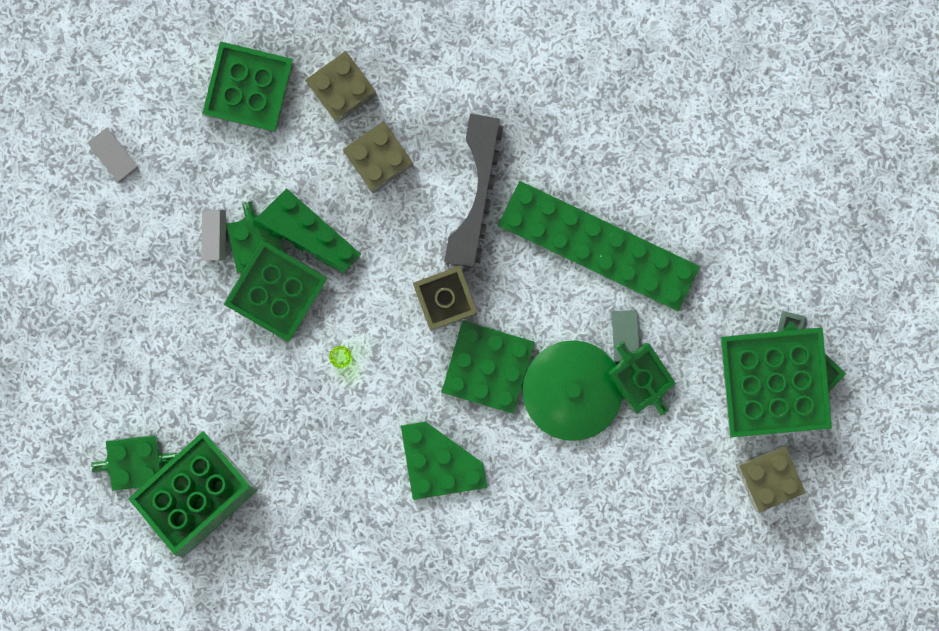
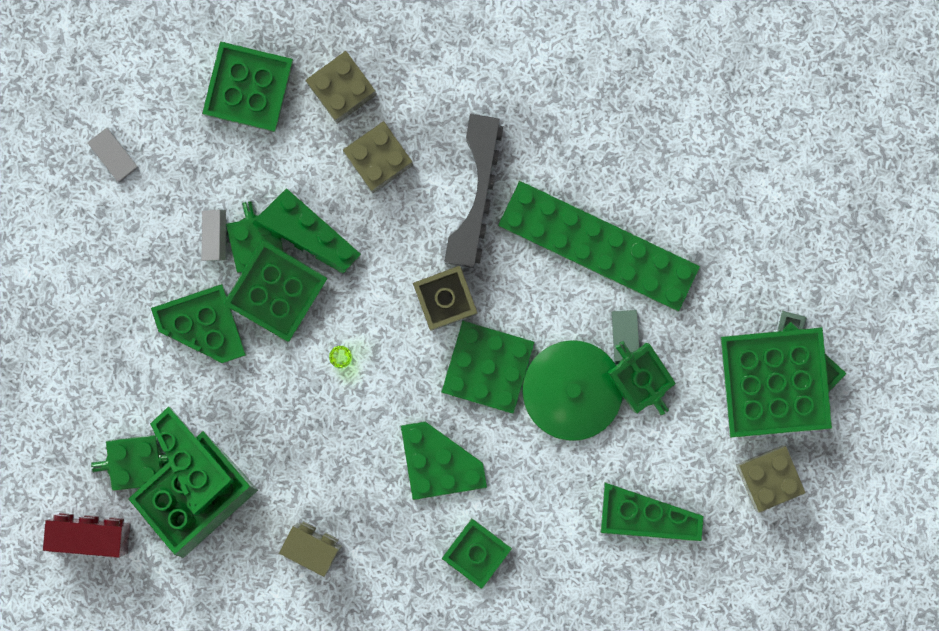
none -> dark red brick [43,513,131,558]
none -> green wing [150,406,234,516]
none -> green plate [151,284,247,363]
none -> olive brick [279,521,341,577]
none -> green plate [442,518,512,589]
none -> green wing [600,482,704,541]

